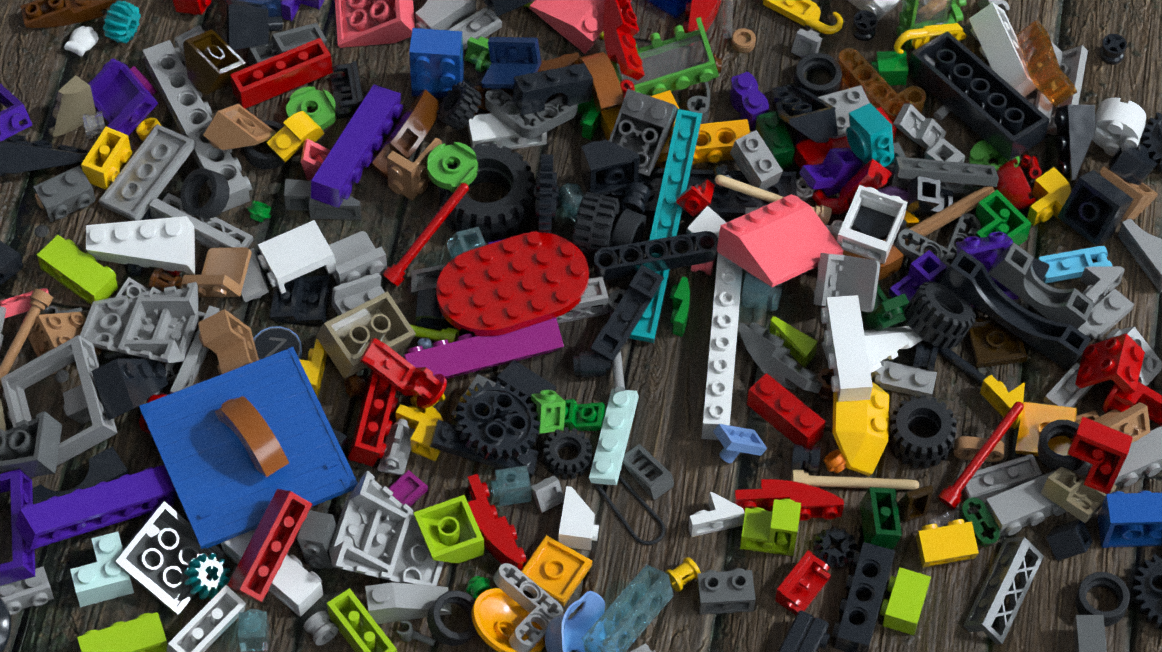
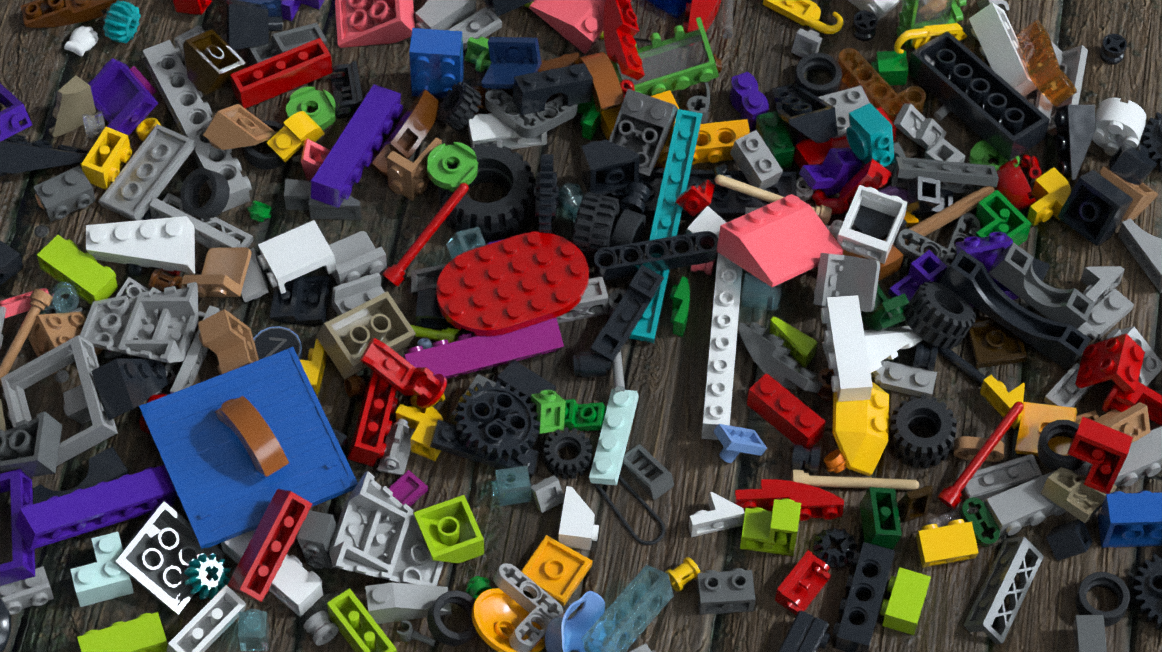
red slope [468,474,526,571] -> none
medium nougat tile [731,28,756,53] -> none
medium azure plate [1038,246,1112,283] -> none
none -> clear light blue brick [51,282,79,313]

